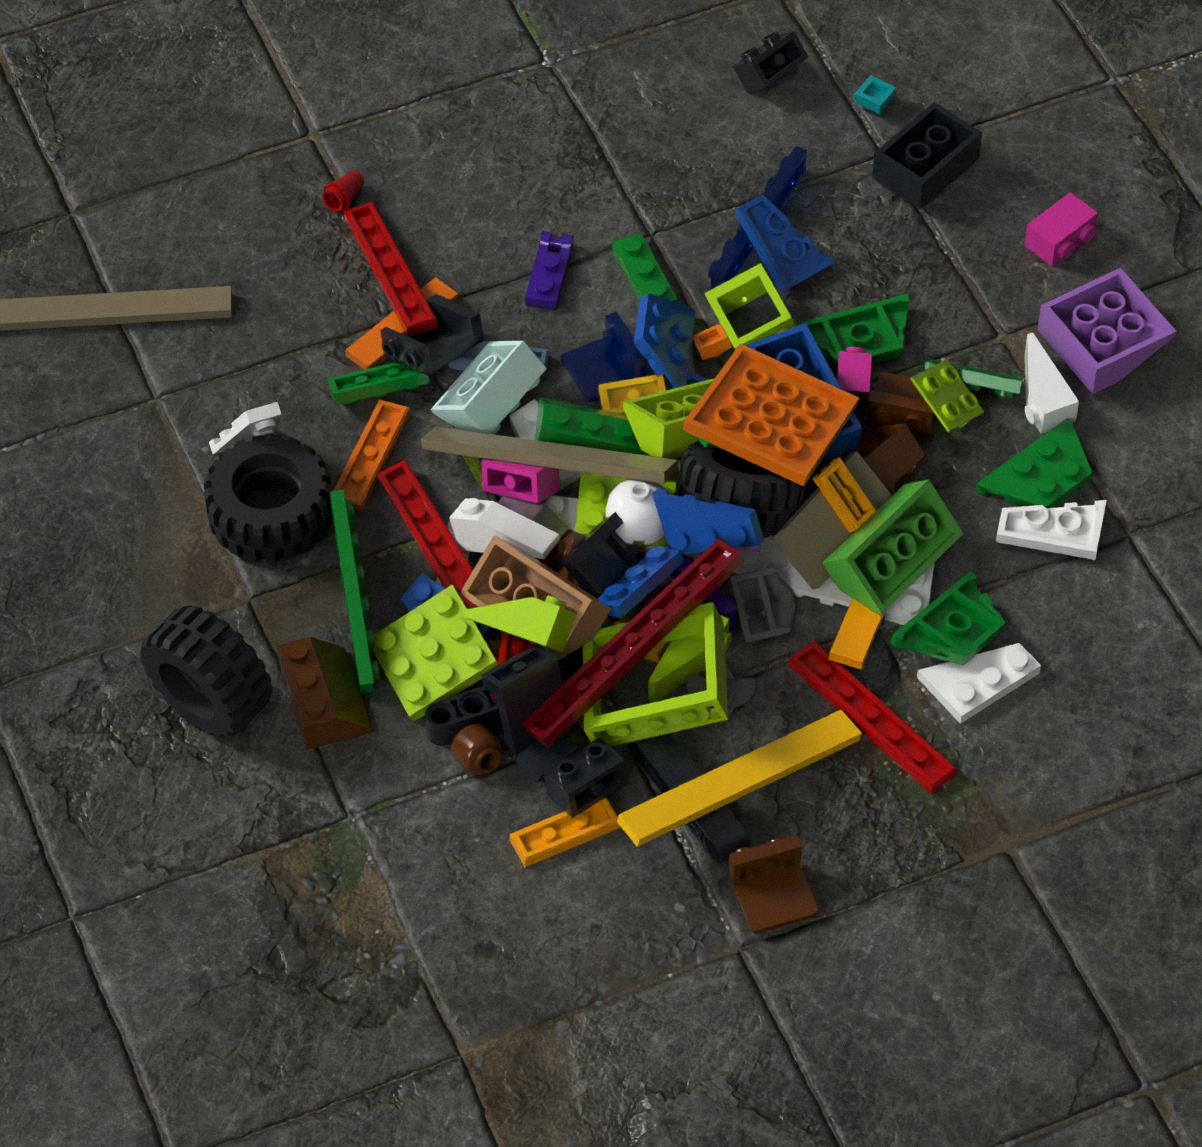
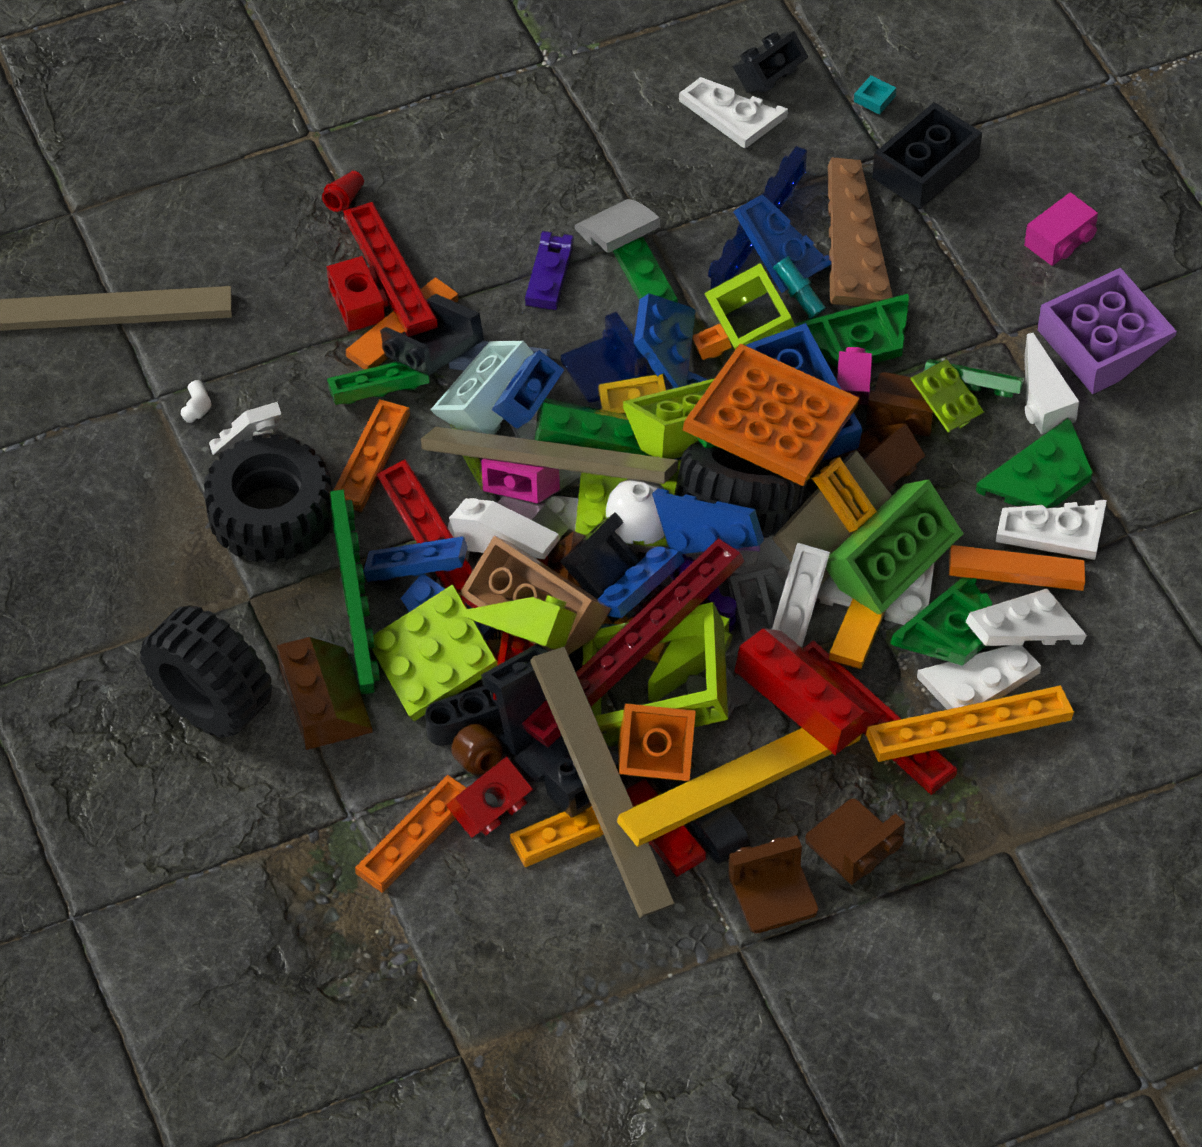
none -> white arm [181,380,211,423]
none -> red brick [326,256,388,332]
none -> orange tile [355,775,466,893]
none -> blue plate [363,536,468,582]
none -> red brick [446,756,533,838]
none -> blue brick [491,350,564,429]
none -> dark tan tile [530,647,675,918]
none -> light grey slope [575,199,660,253]
none -> orange slope [618,704,696,781]
none -> red plate [626,779,706,877]
none -> white wing [679,77,788,149]
none -> red slope [734,628,883,755]
none -> white tile [772,542,830,647]
none -> teal pin [773,256,826,319]
none -> reddish brown bracket [805,799,905,885]
none -> medium nougat wing [828,157,893,306]
none -> light orange plate [866,685,1074,762]
none -> orange tile [949,545,1085,591]
none -> white wing [966,589,1087,646]

